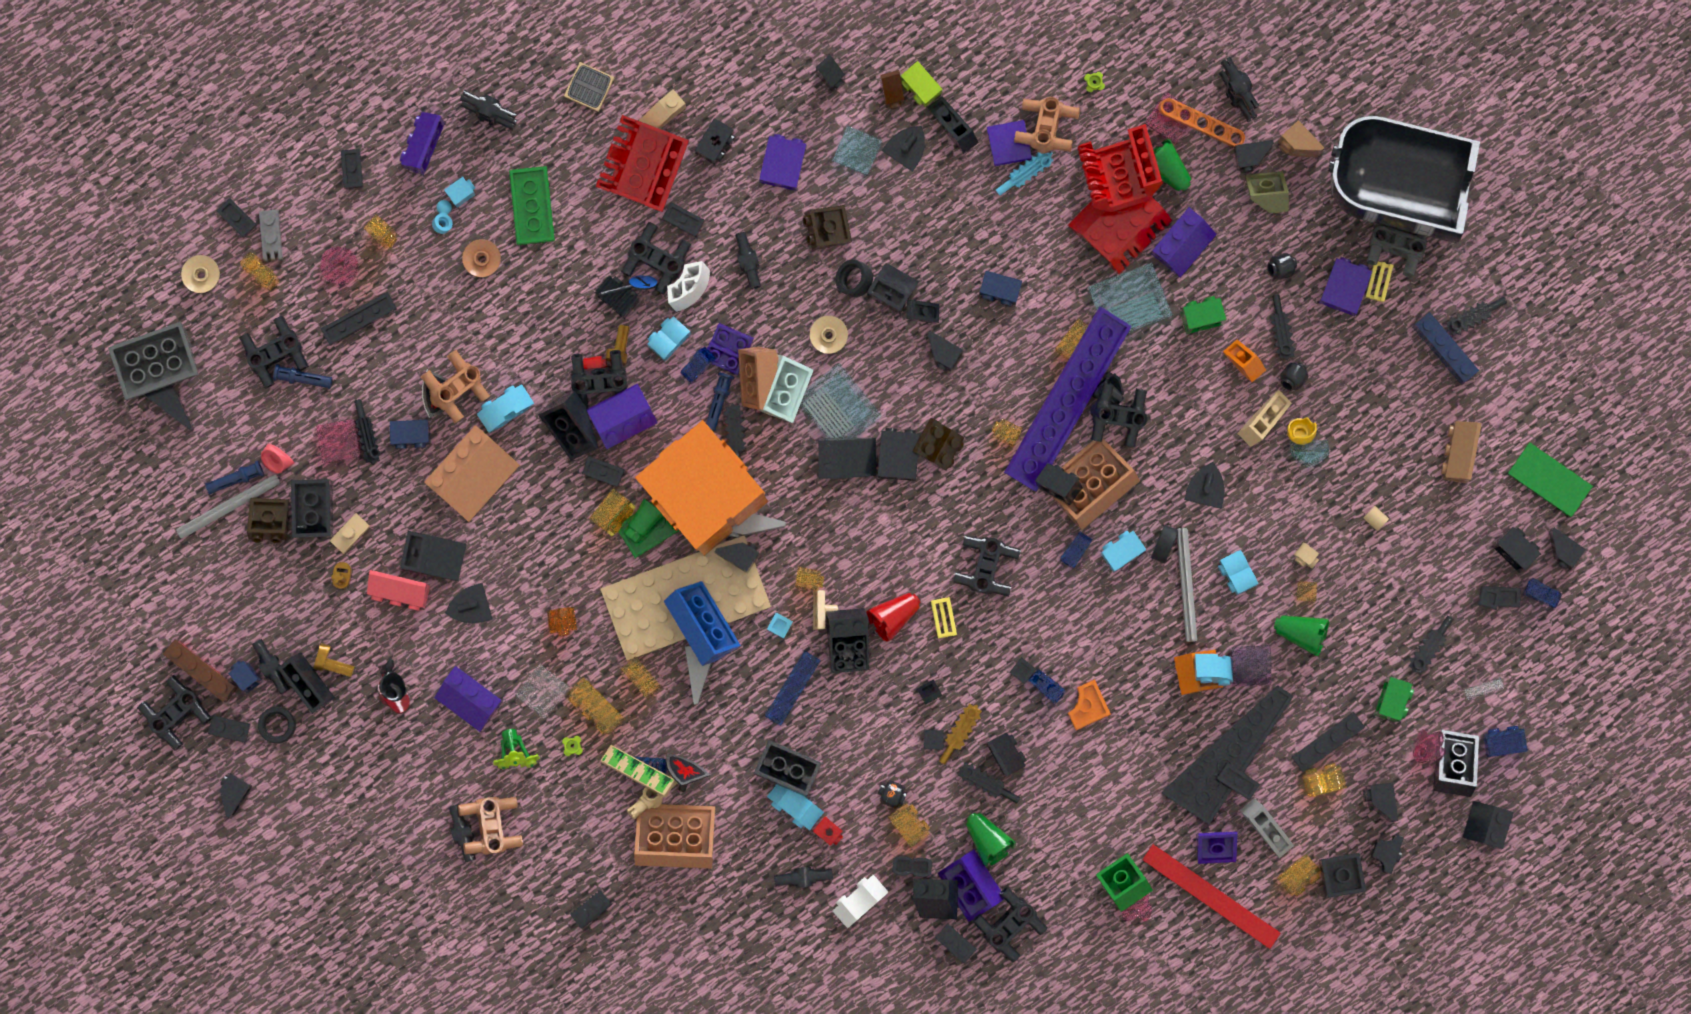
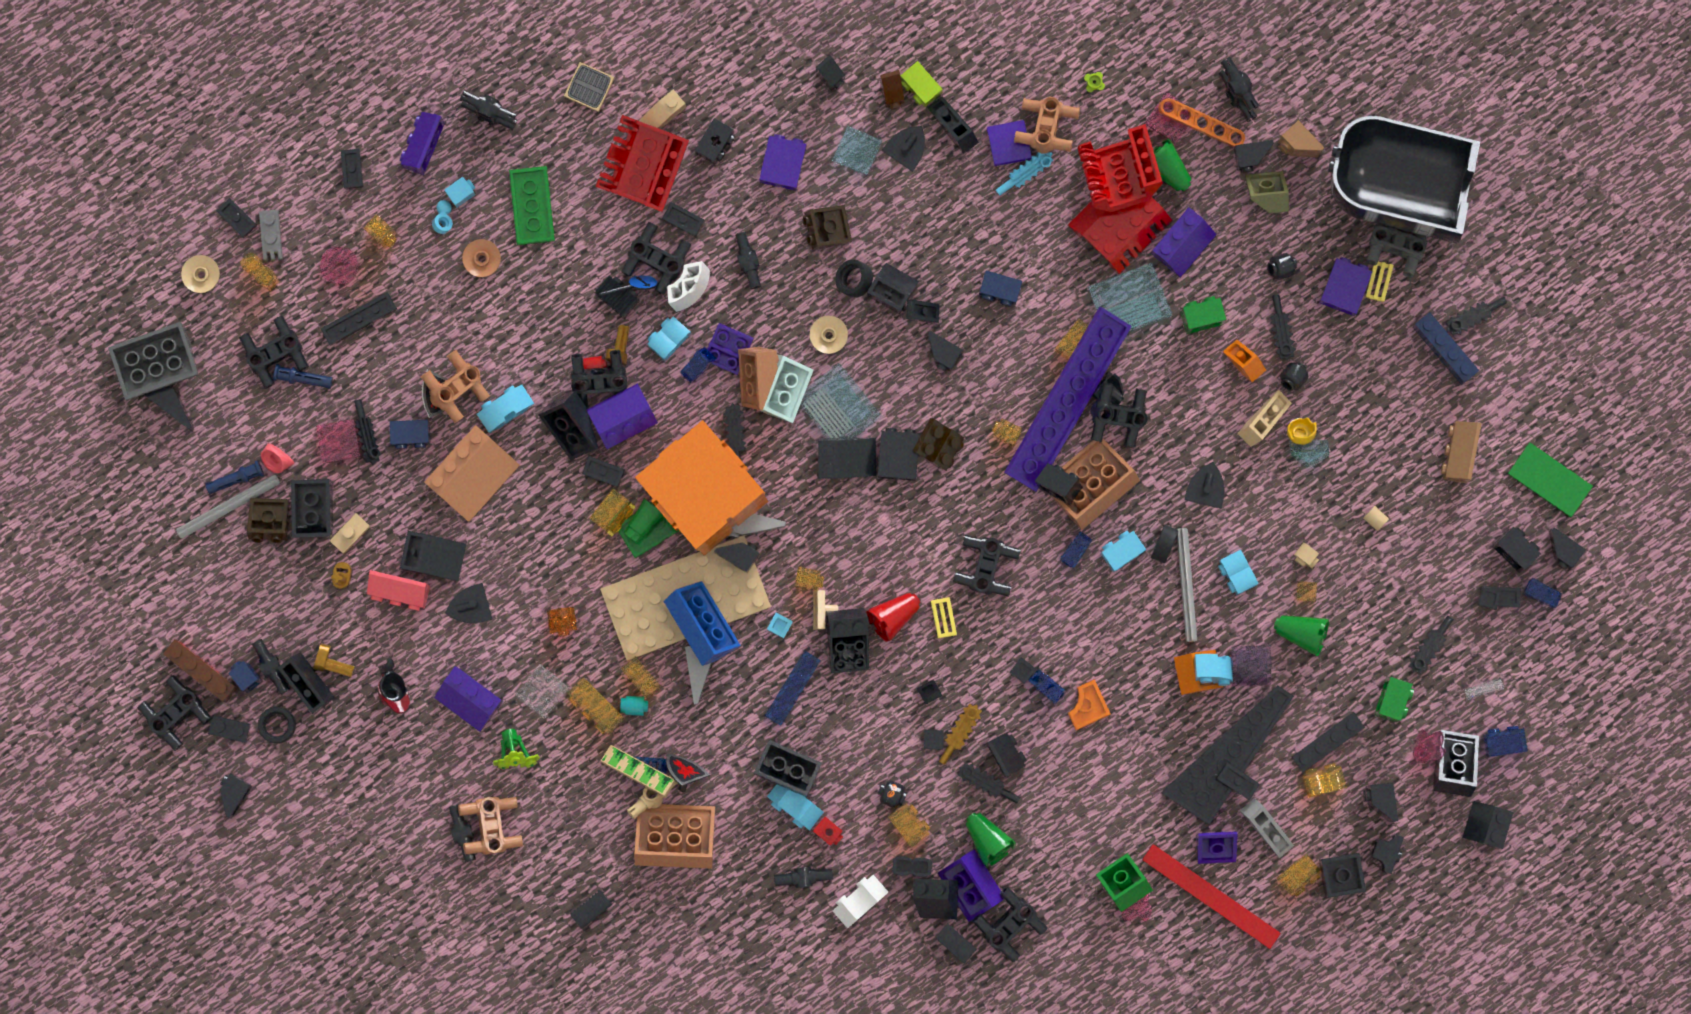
lime plate [562,736,583,756] -> none
dark blue pin [706,372,735,431] -> none
none -> teal brick [620,696,648,716]

